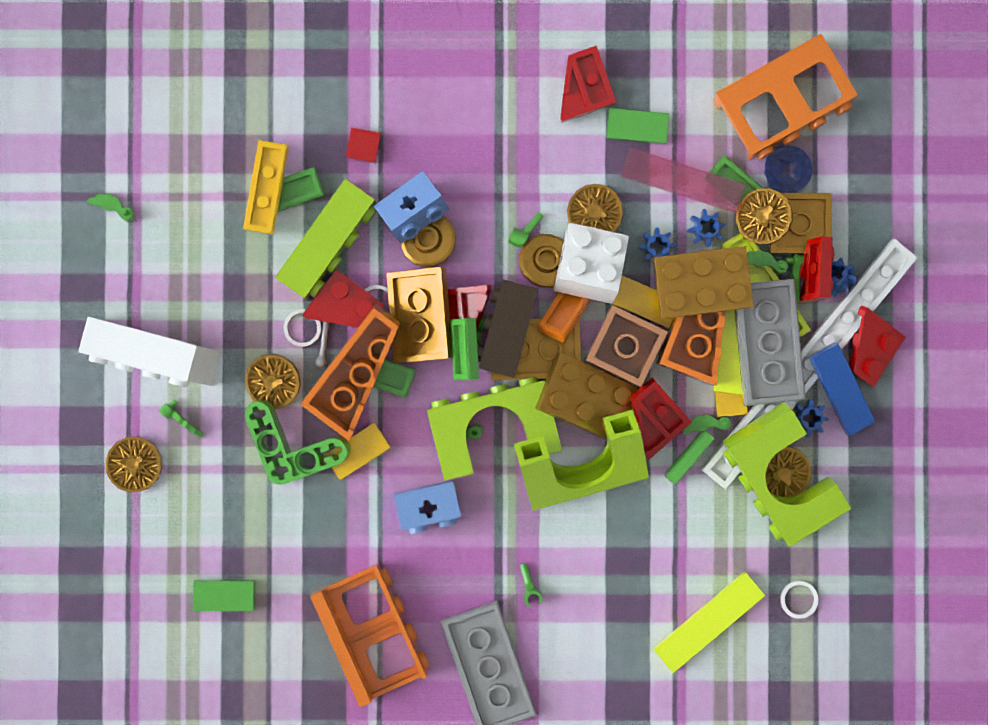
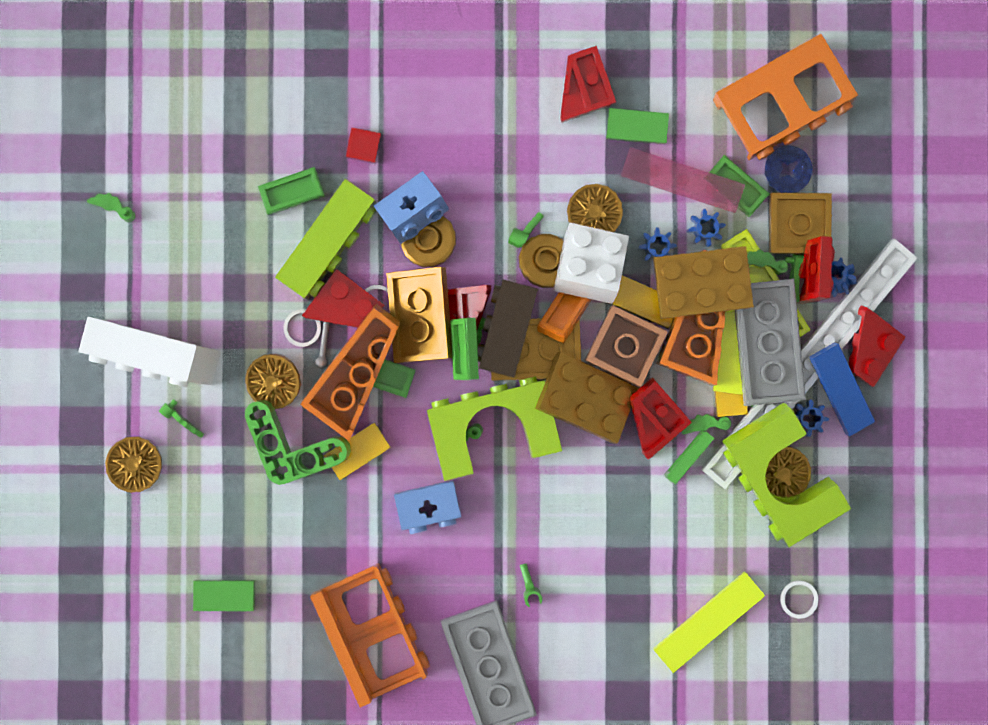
yellow tile [243,140,290,235] -> none
lime arch [514,410,649,511] -> none
pearl gold wheel [736,188,793,245] -> none

